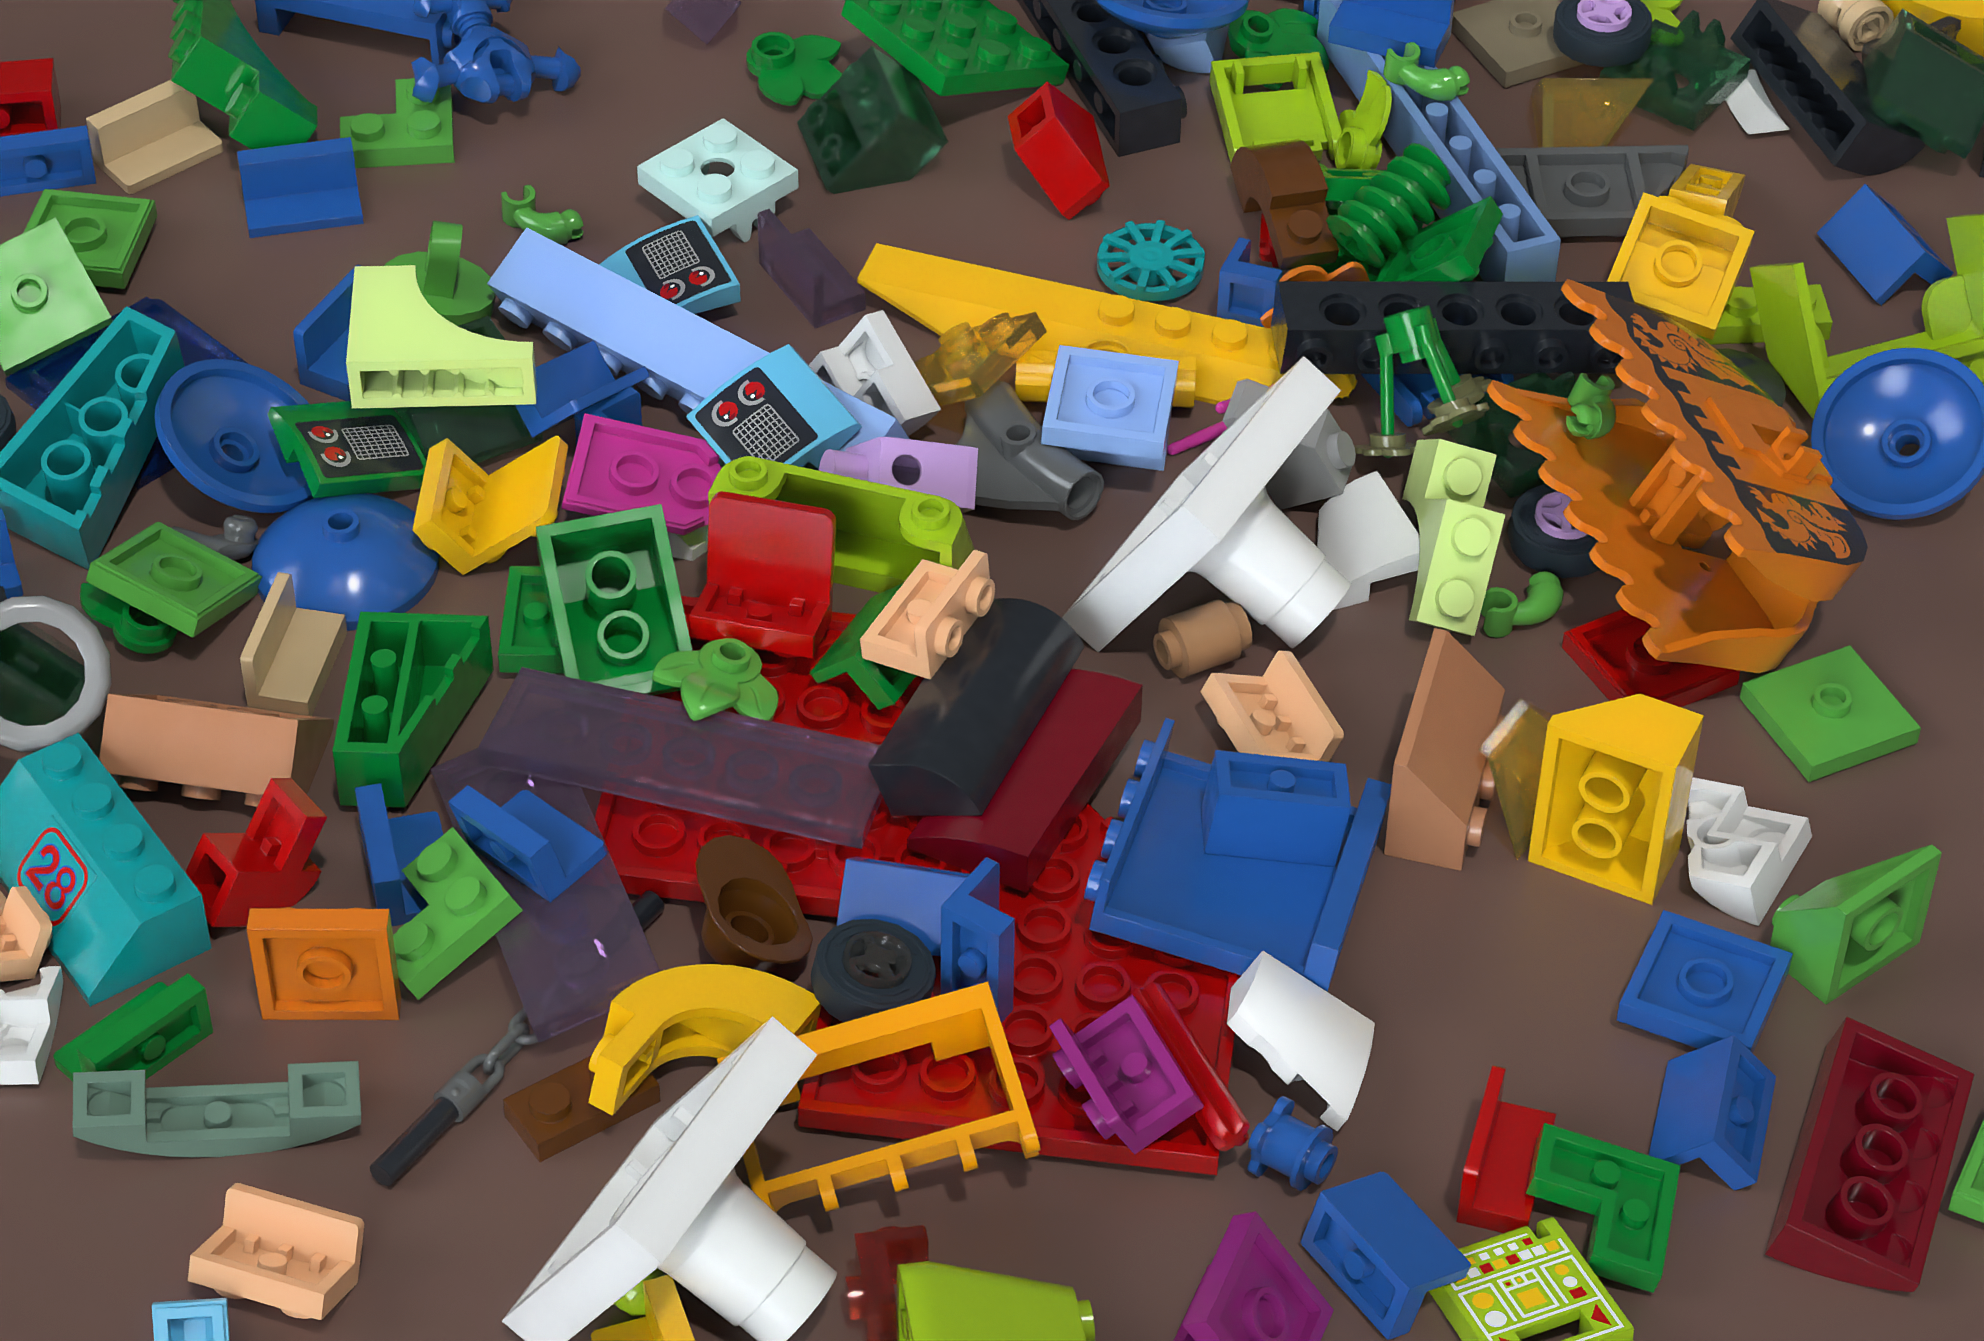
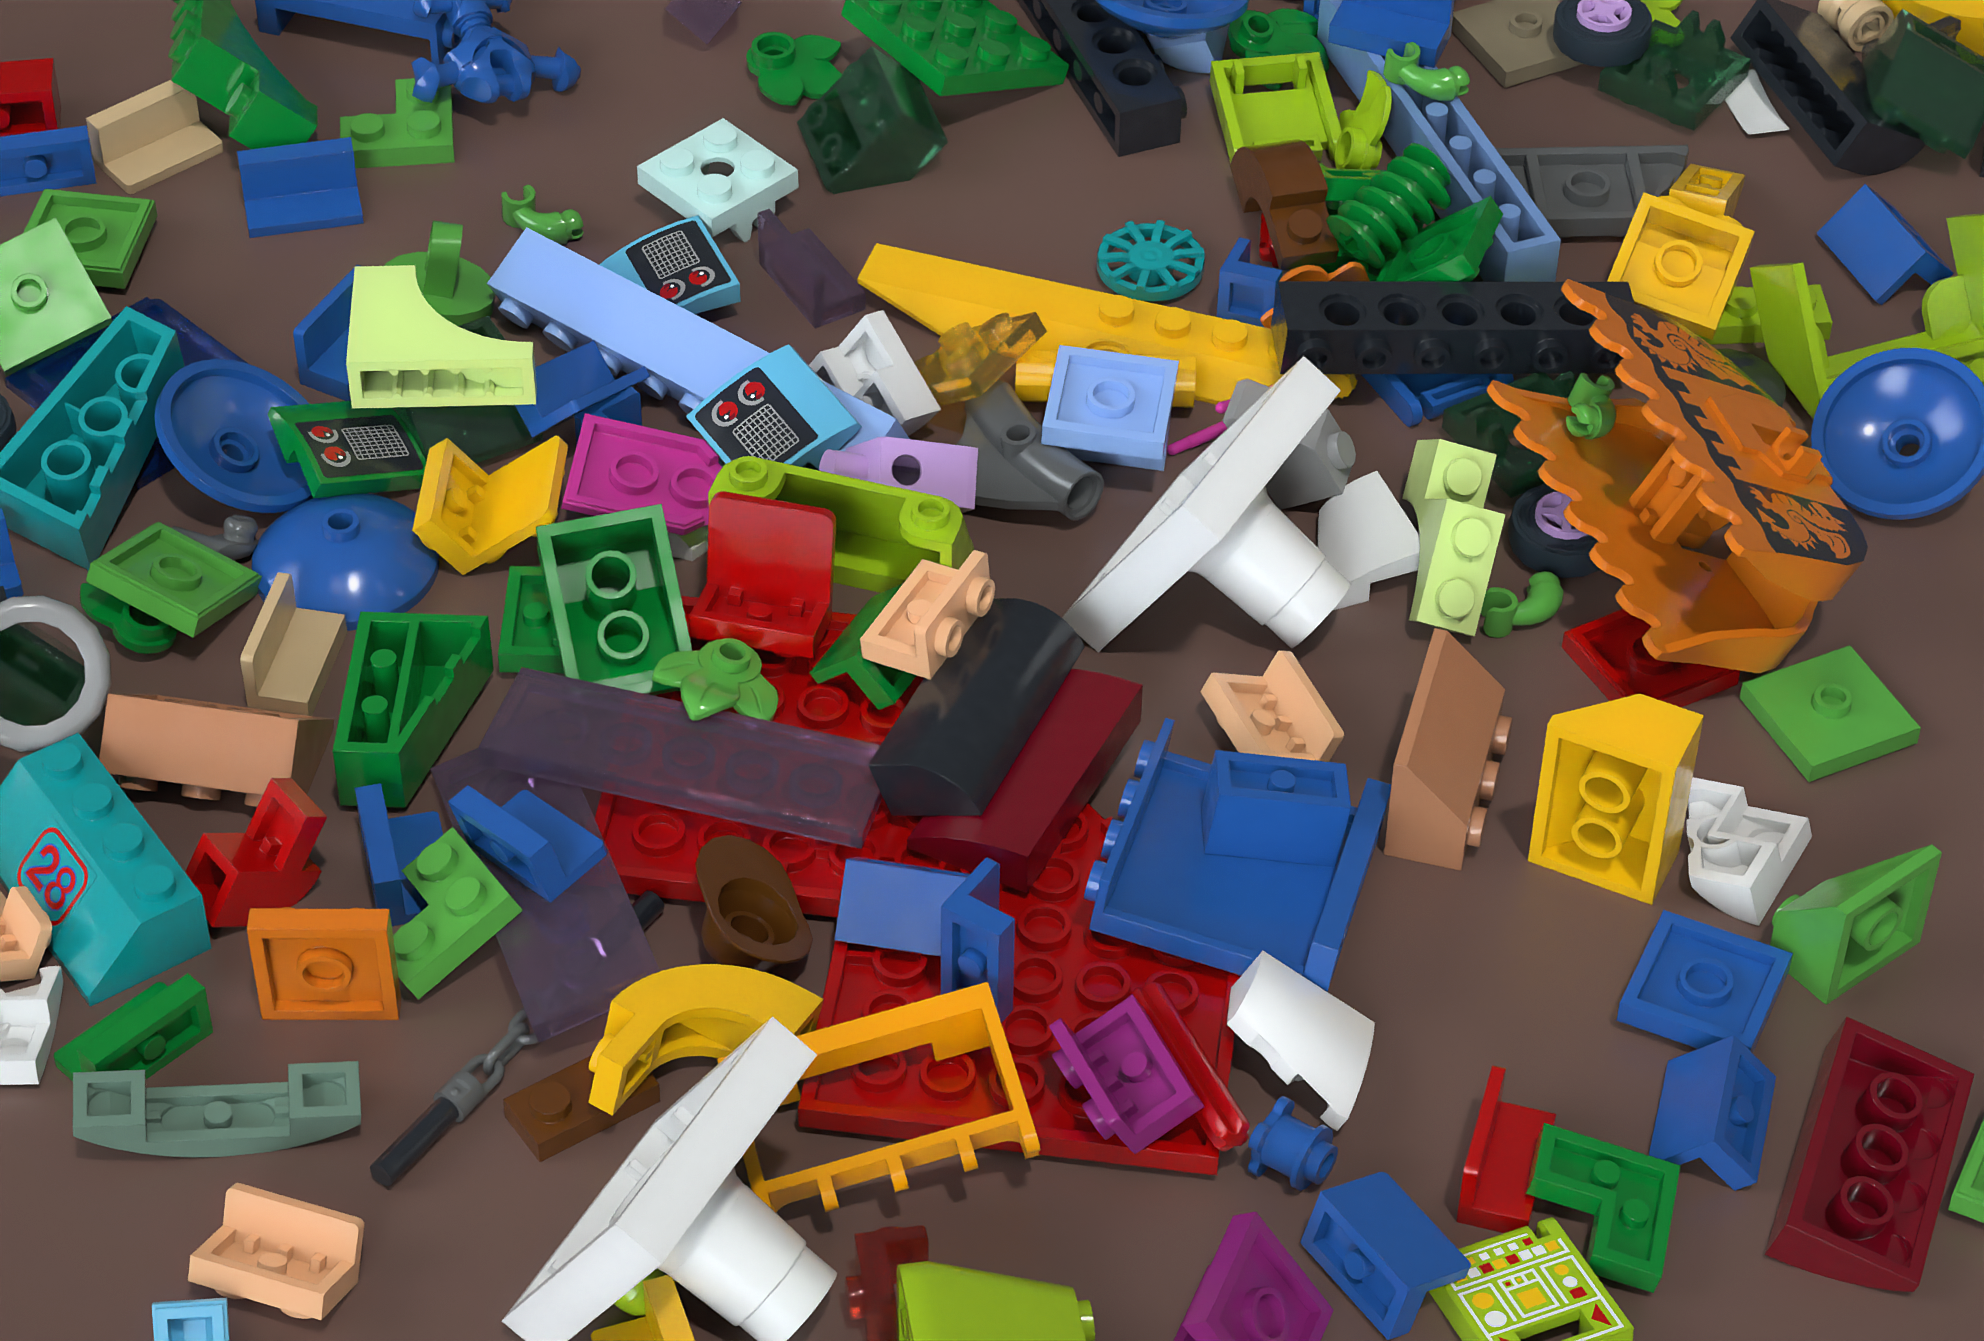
black wheel [811,919,936,1023] -> none
red slope [1008,81,1110,220] -> none
medium nougat brick [1153,600,1252,678] -> none
green plant [1354,305,1491,458] -> none
clear yellow slope [1479,699,1553,860] -> none
clear yellow slope [1531,78,1654,148] -> none

